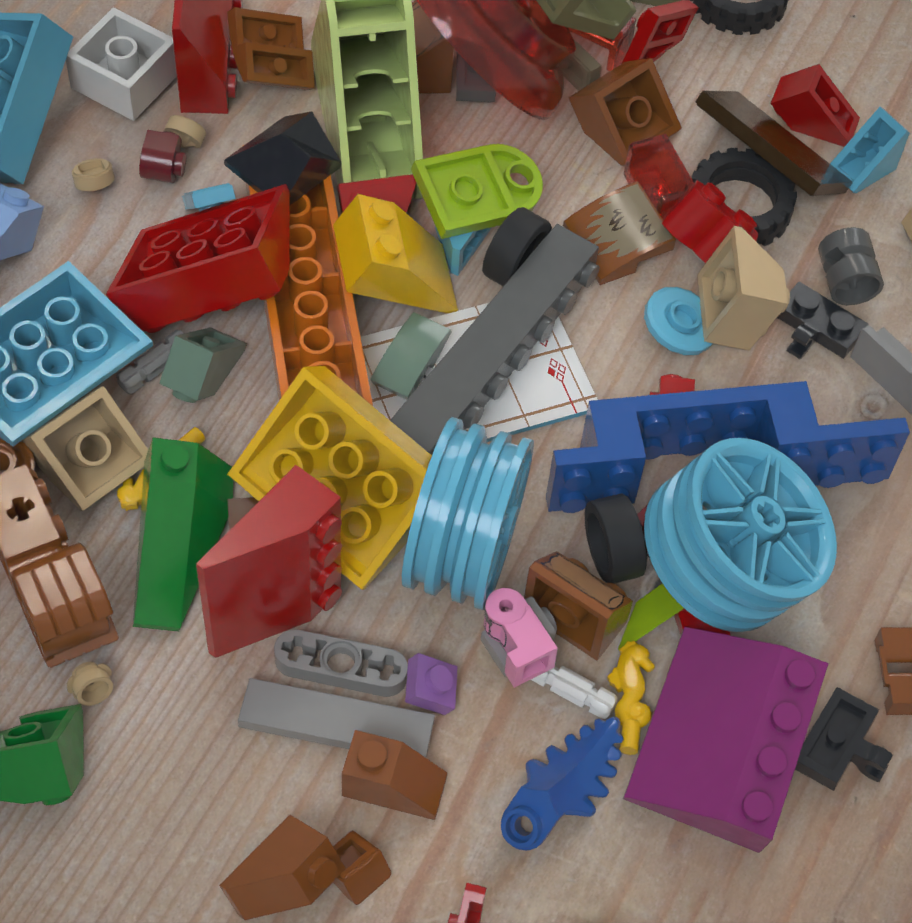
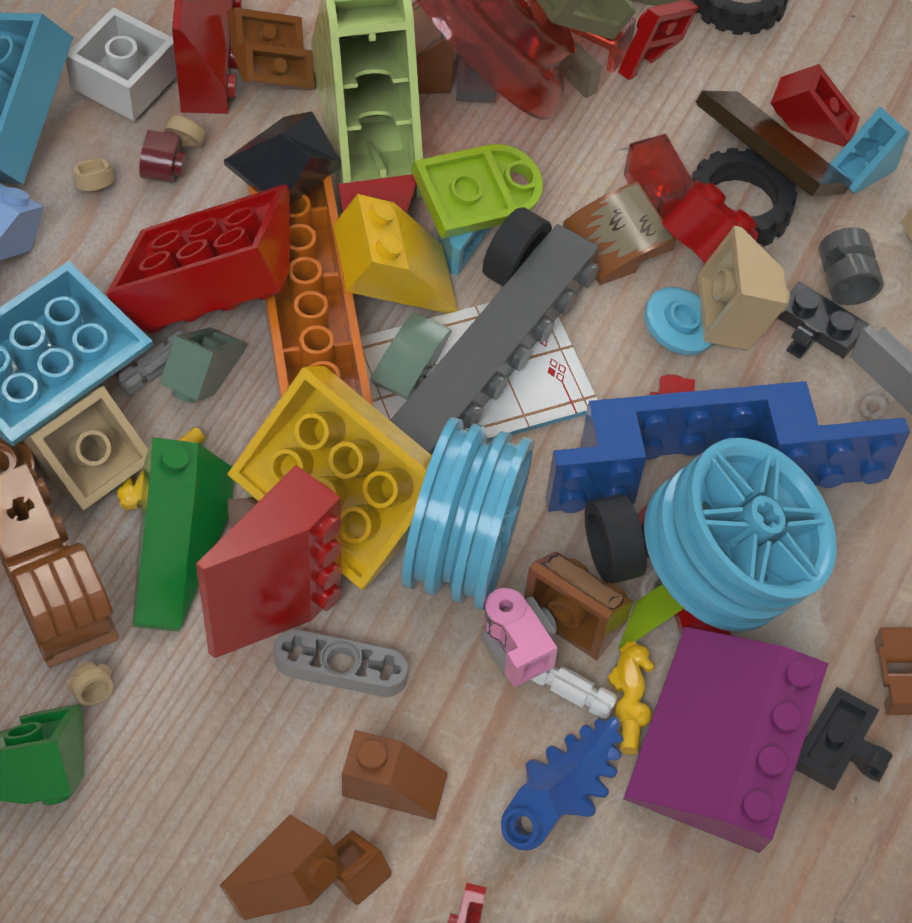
medium azure plate [182,183,236,211] -> none
light grey tile [238,678,435,758] -> none
medium lavender plate [405,653,458,715] -> none
dark orange slope [568,58,682,166] -> none

